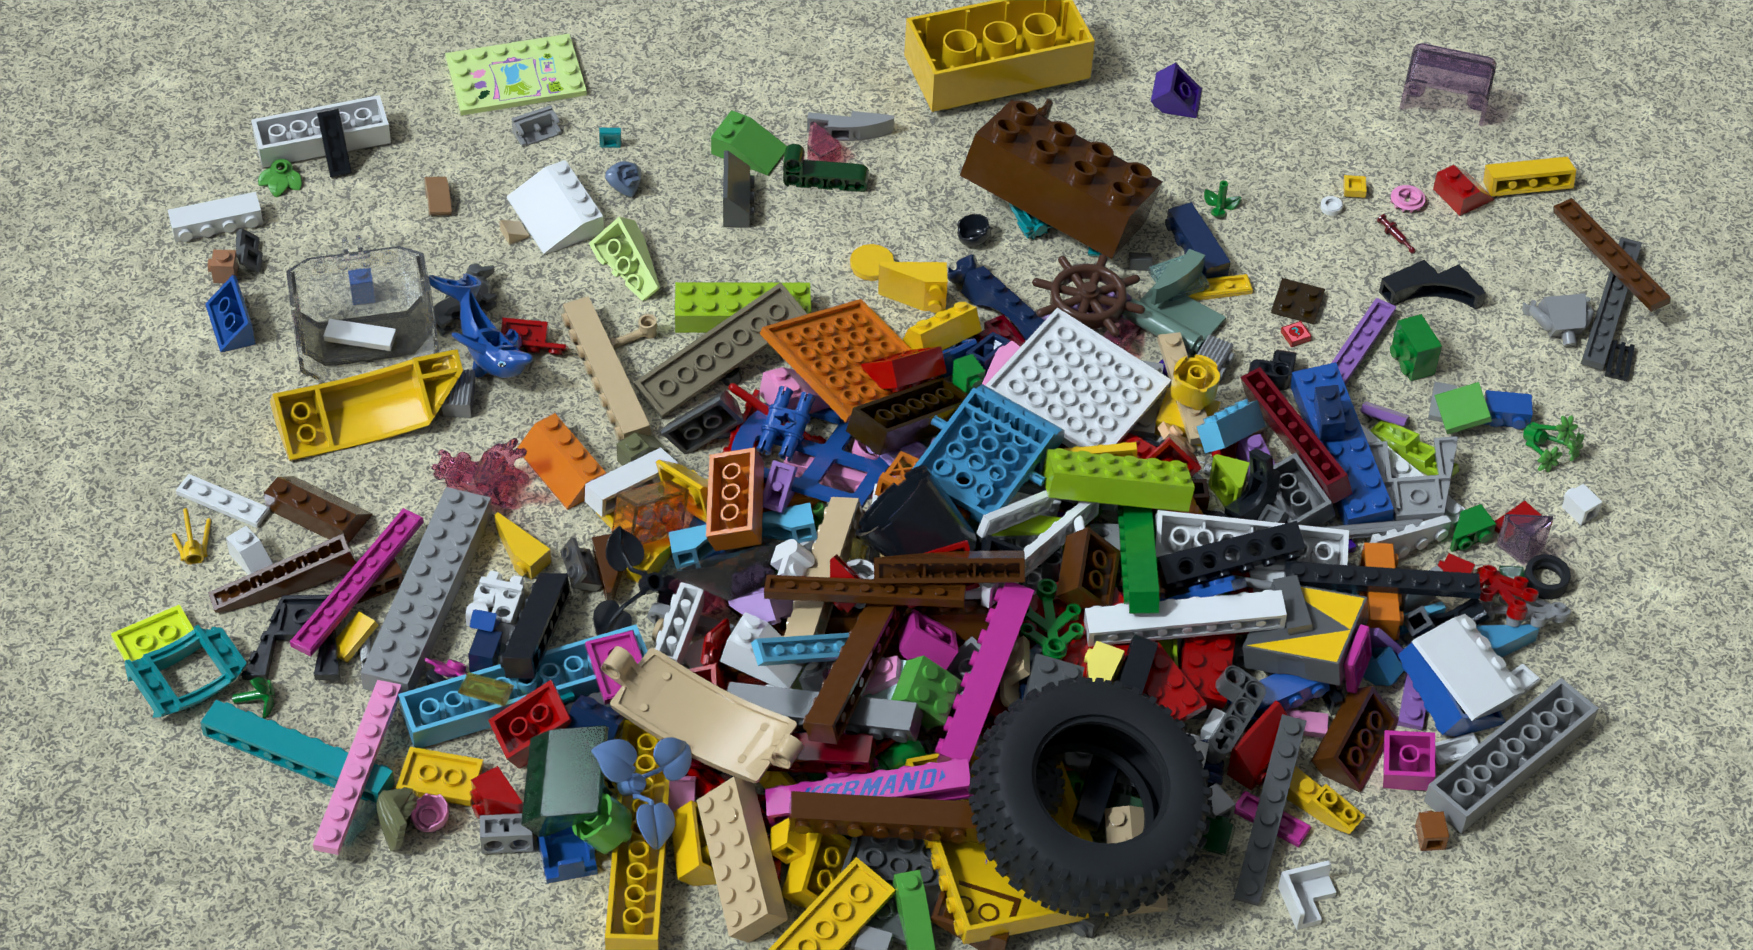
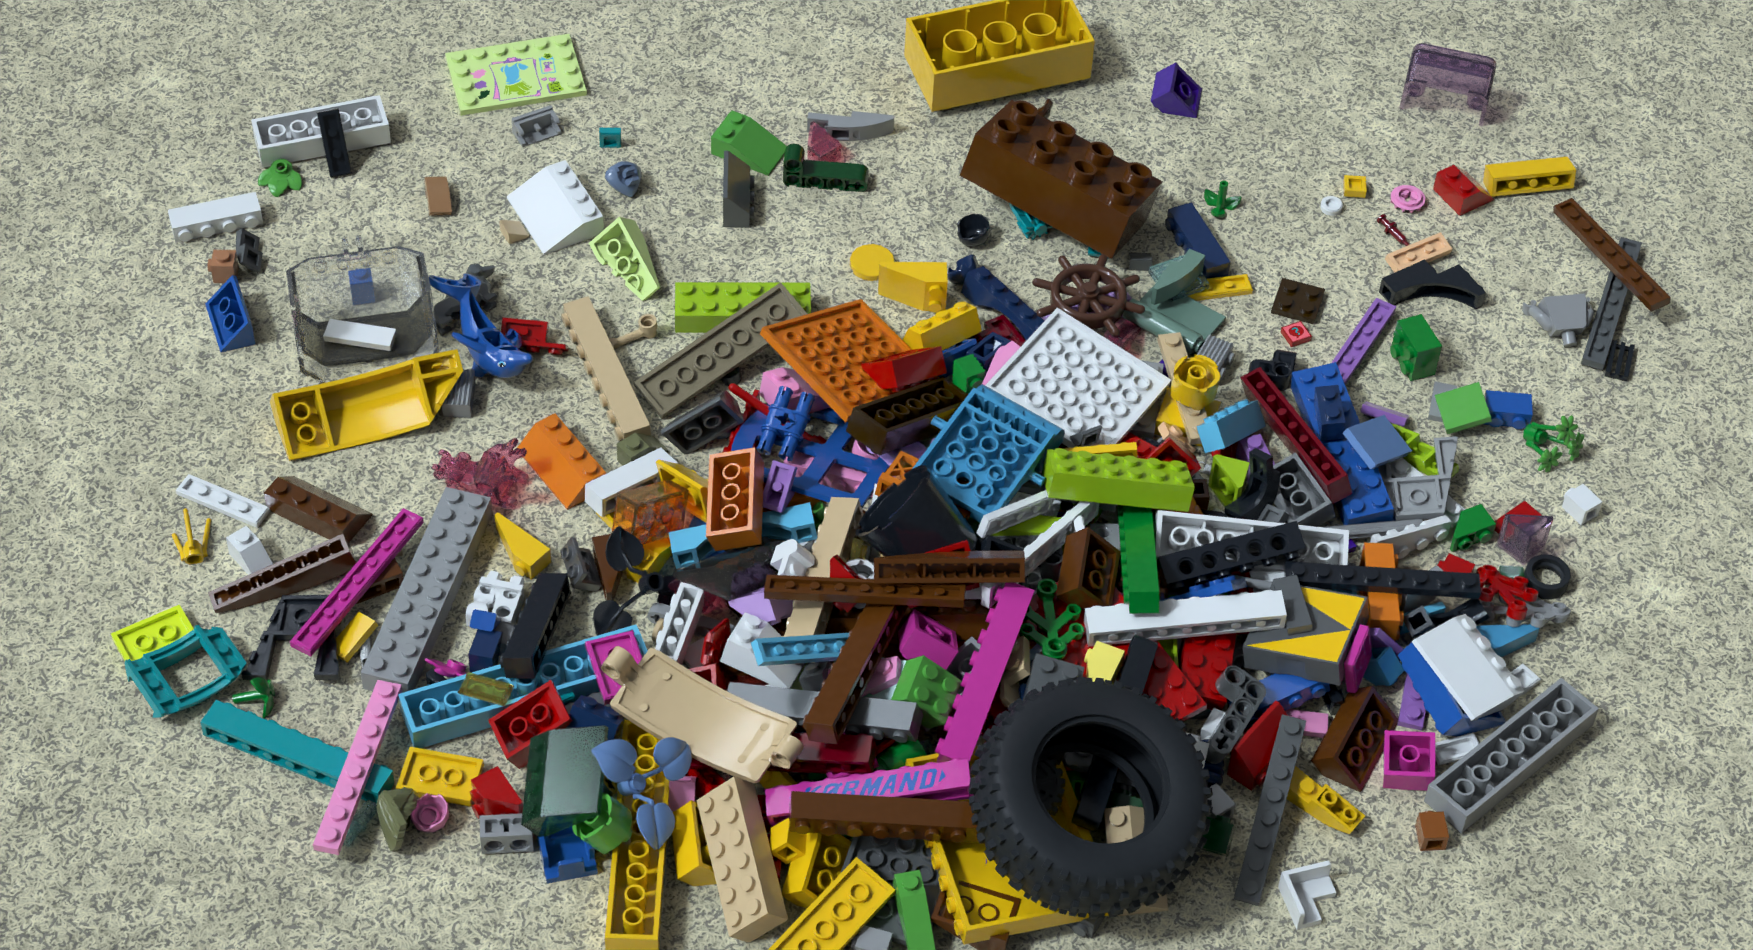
dark pink tile [1234,791,1311,848] -> none
none -> dark grey slope [1069,425,1102,447]
none -> medium blue tile [1343,415,1412,469]
none -> light nougat plate [1385,232,1453,273]

